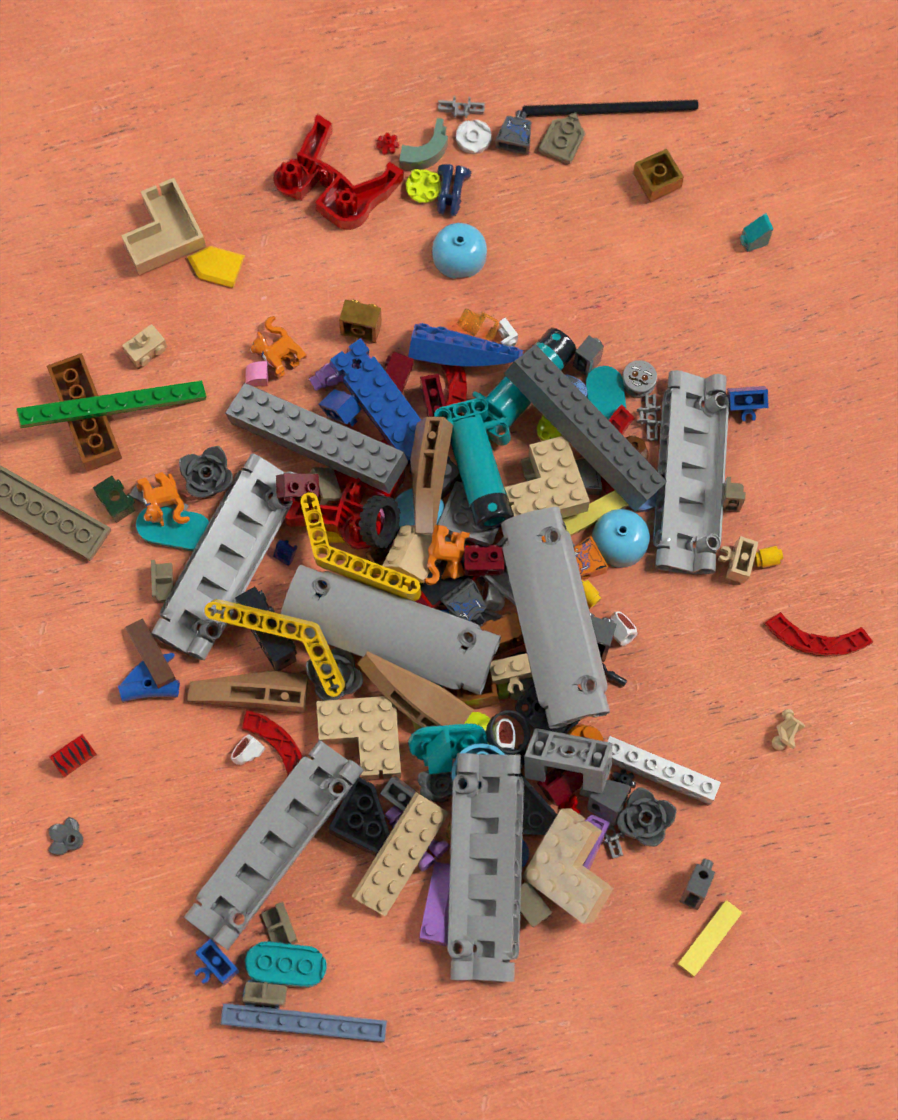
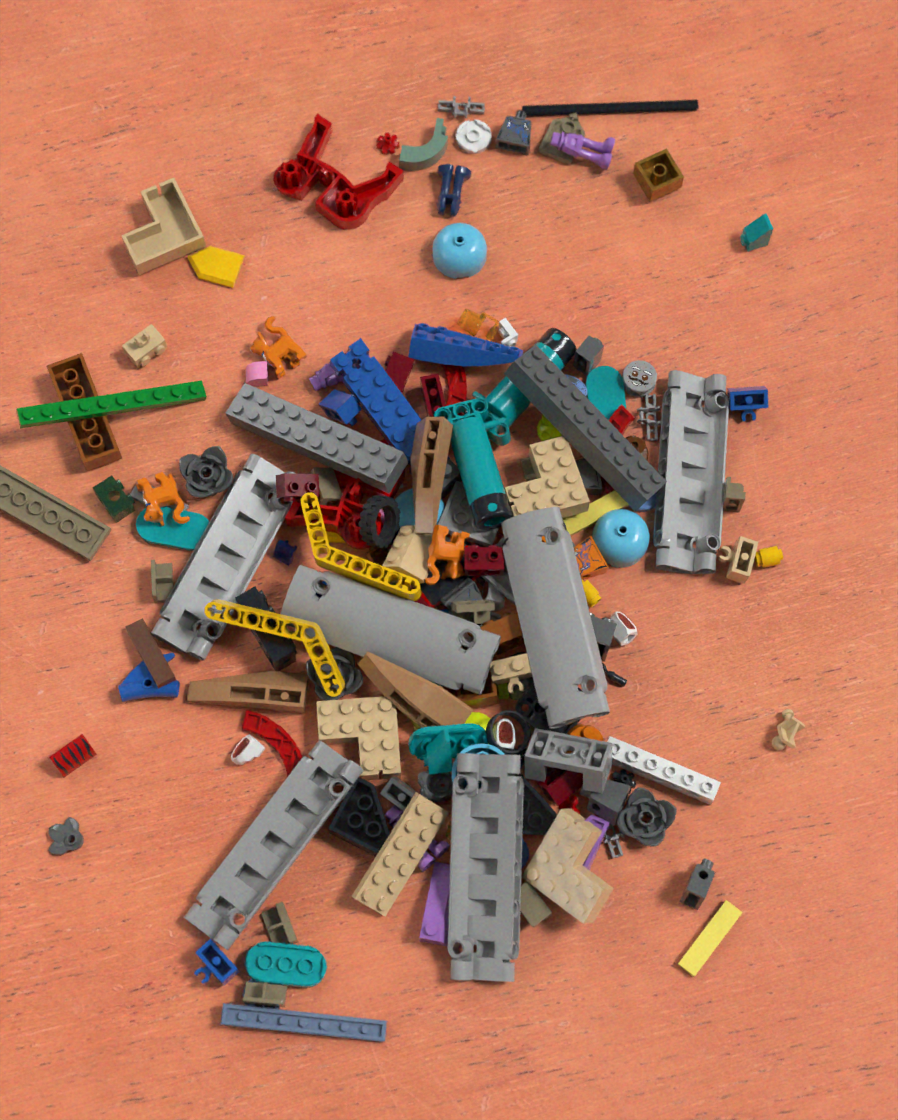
pearl gold brick [339,300,382,343] -> none
neon yellow dish [406,169,441,203] -> none
red tile [765,612,873,657] -> none
none -> dark tan panel [451,599,495,624]
none -> medium lavender piece [550,132,615,170]

